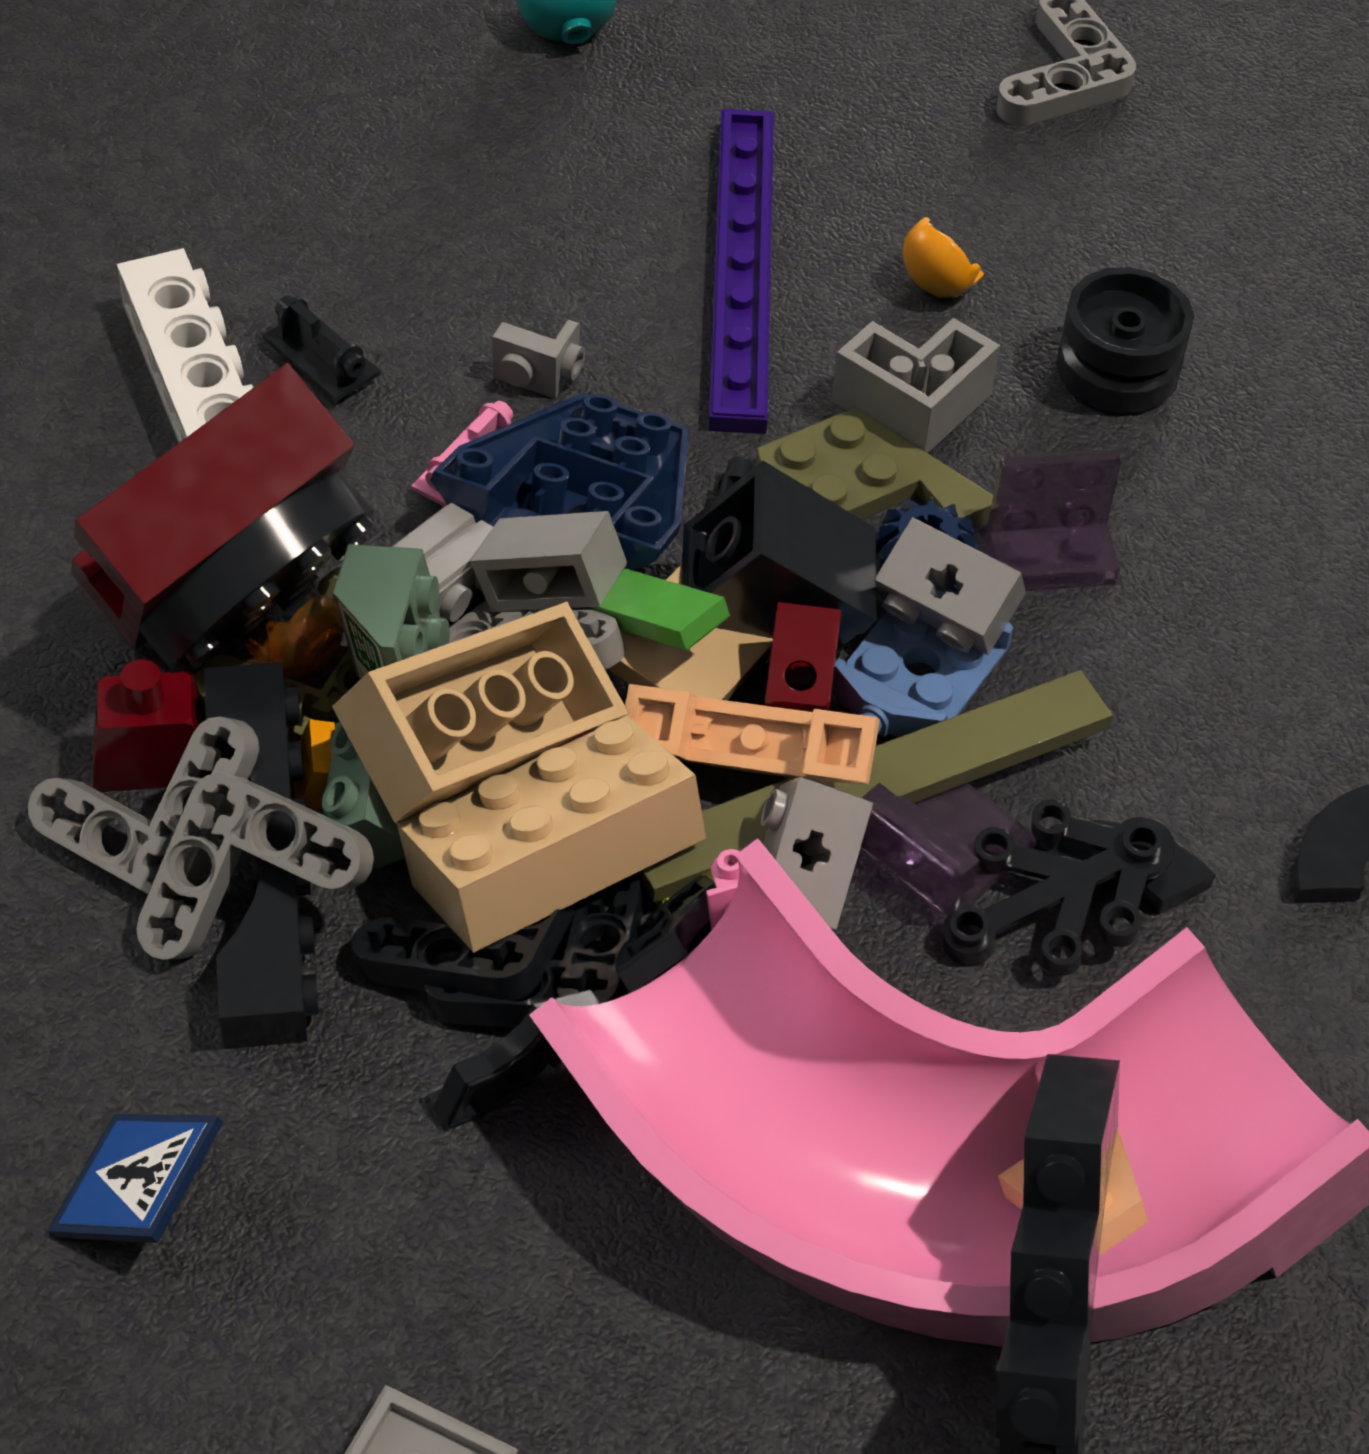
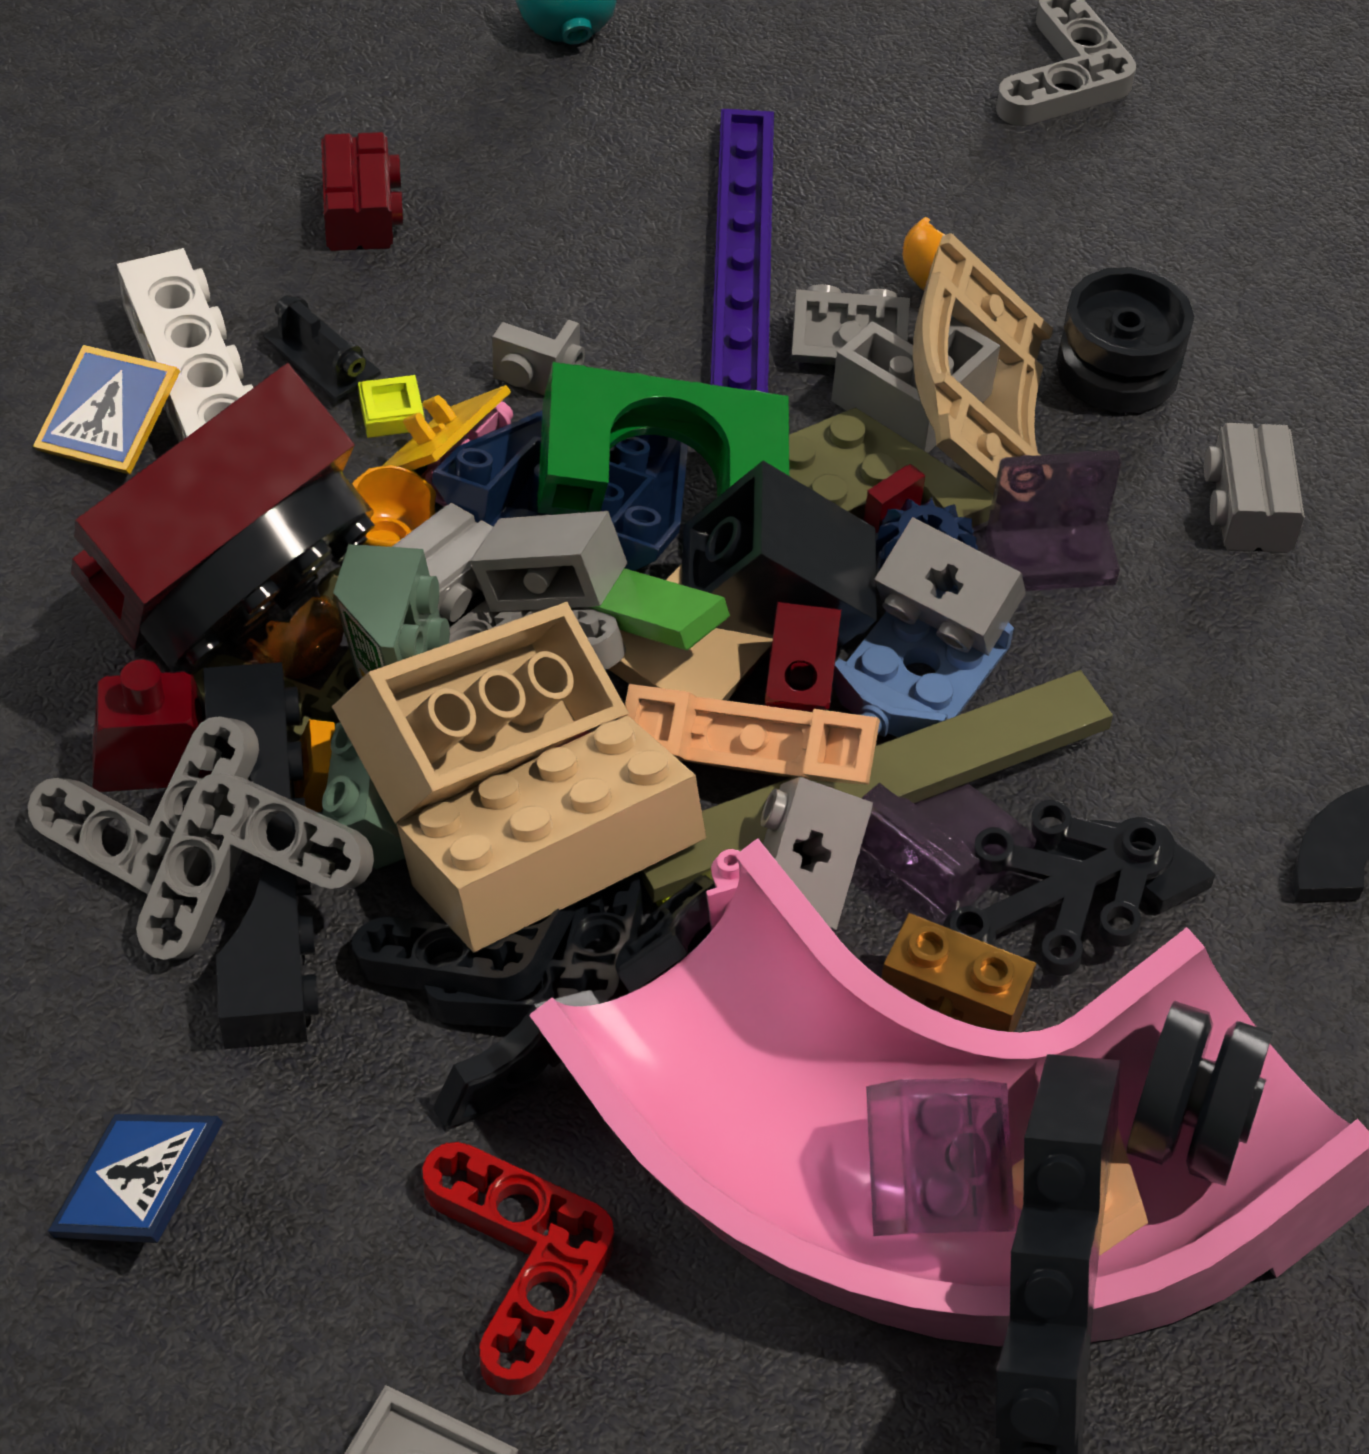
none -> piece [33,345,180,475]
none -> dark red brick [321,132,403,251]
none -> light orange hair [352,465,436,547]
none -> neon yellow tile [358,375,425,438]
none -> yellow piece [382,385,511,470]
none -> red beam [422,1142,614,1396]
none -> green arch [537,362,790,515]
none -> light grey bracket [791,284,910,365]
none -> dark red tile [863,464,926,534]
none -> clear purple slope [866,1078,1016,1236]
none -> pearl gold brick [881,913,1036,1032]
none -> tan wedge [913,233,1053,502]
none -> black wheel [1126,1001,1273,1186]
none -> light grey brick [1204,423,1305,553]

